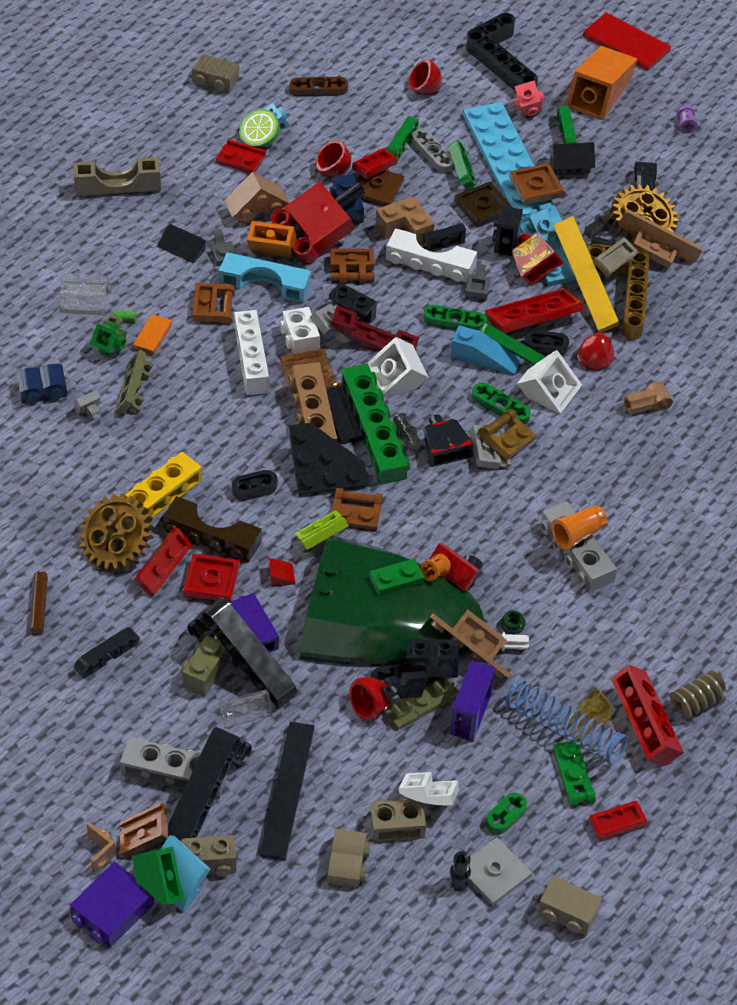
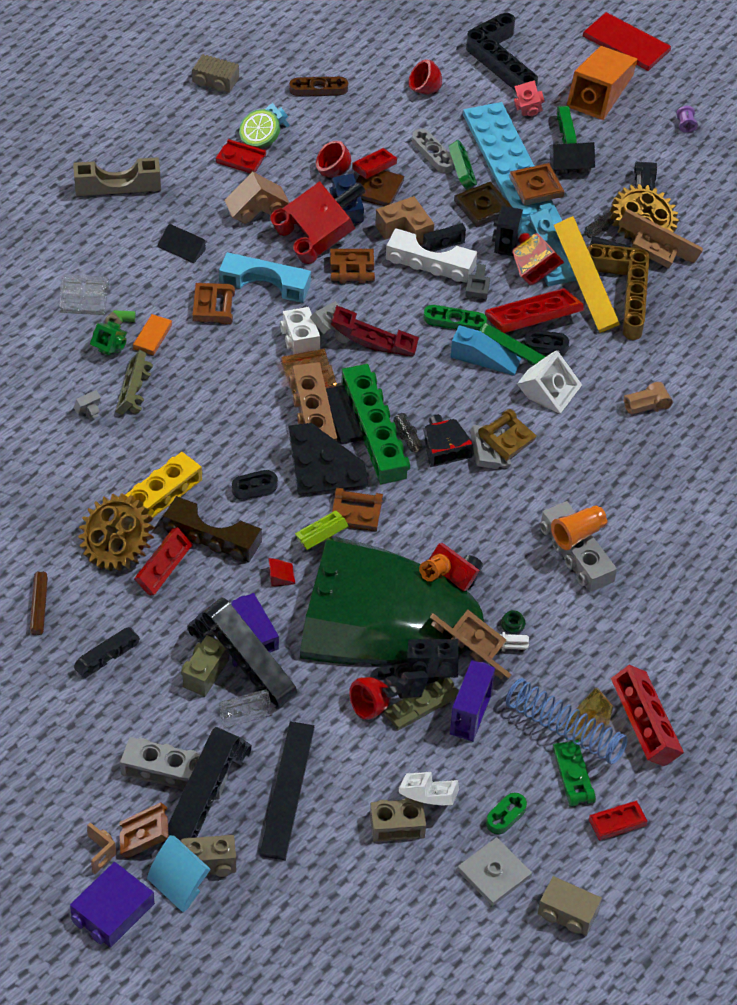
dark blue brick [17,364,68,404] -> none
green slope [131,847,184,905] -> none
red plate [183,553,240,604] -> none
dark grey plate [211,228,237,266] -> none
white brick [234,310,269,396] -> none
orange brick [247,221,297,258] -> none
dark tan brick [327,829,371,889] -> none
black bracket [328,282,377,323] -> none
white slope [367,337,429,397] -> none
green plate [369,558,425,596] -> none
green beam [388,116,419,162] -> none
black pin [450,851,471,892] -> none
green beam [472,383,531,425] -> none
red hat [577,333,614,370] -> none
dark tan tile [593,237,639,278] -> none
dark tan piece [670,670,726,719] -> none

